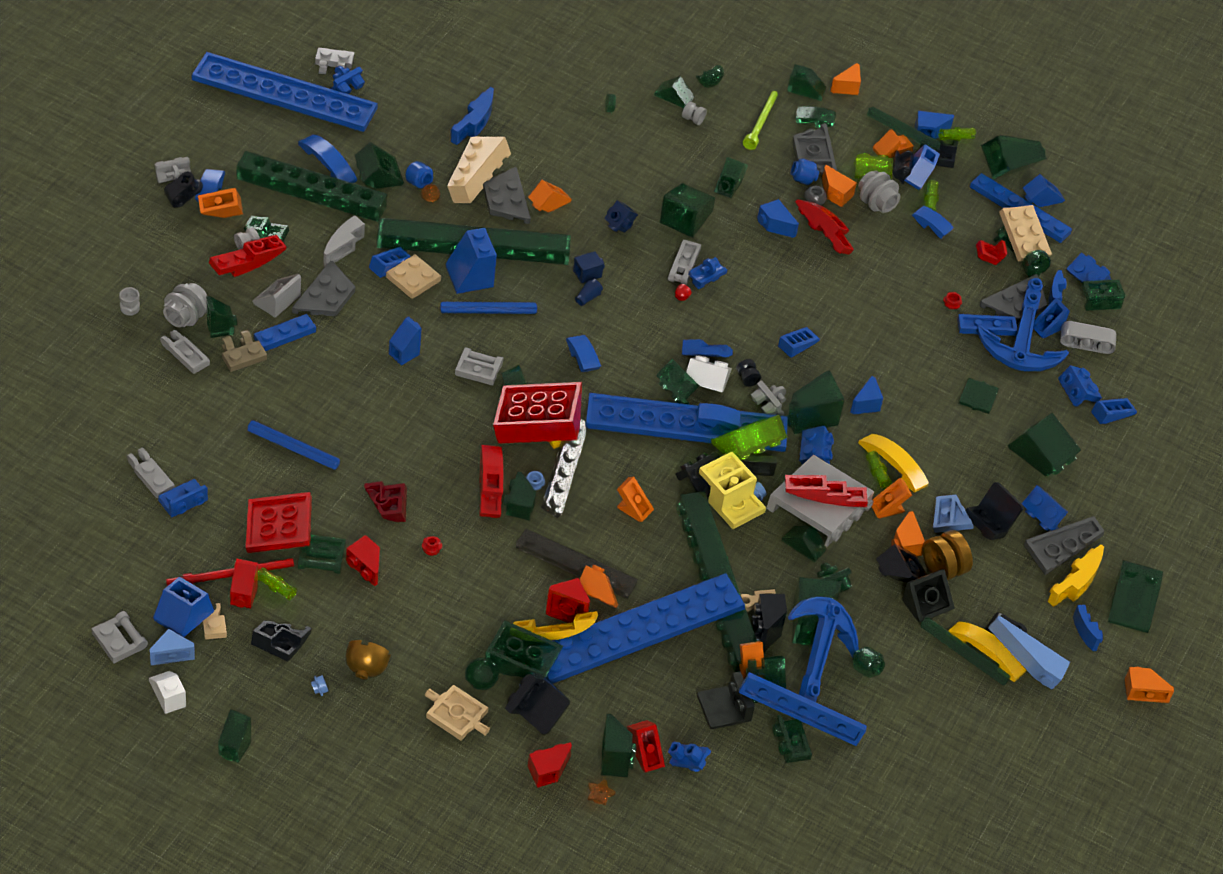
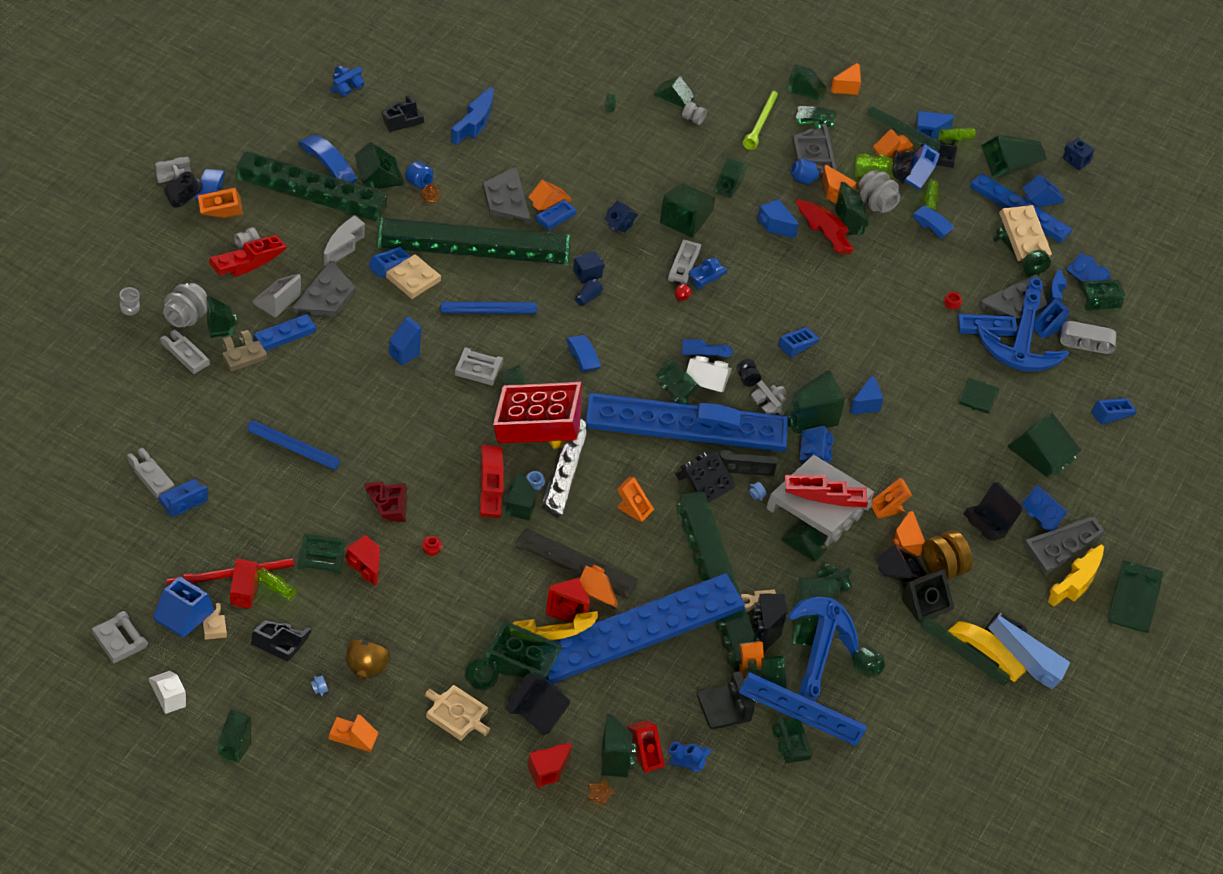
medium blue slope [150,629,195,665] -> none
blue plate [192,52,378,132] -> none
clear green slope [244,215,289,242] -> none
red plate [245,492,312,553] -> none
light grey plate [315,47,354,74] -> none
blue slope [446,228,497,294] -> none
tan wedge [447,136,511,203] -> none
clear green hair [696,65,724,88] -> none
light yellow bracket [699,452,766,529] -> none
clear neon green slope [711,415,788,461] -> none
dark grey plate [804,186,827,205] -> none
yellow slope [858,434,929,493] -> none
clear neon green pin [866,451,892,489] -> none
medium blue wing [933,494,974,533] -> none
red bracket [976,240,1007,265] -> none
blue bracket [1058,365,1102,407] -> none
blue slope [1073,605,1103,651] -> none
orange slope [1125,667,1174,703] -> none
none -> orange slope [329,714,378,752]
none -> black slope [382,95,424,132]
none -> blue plate [535,199,577,231]
none -> clear green slope [835,182,869,235]
none -> dark blue brick [1063,138,1095,170]

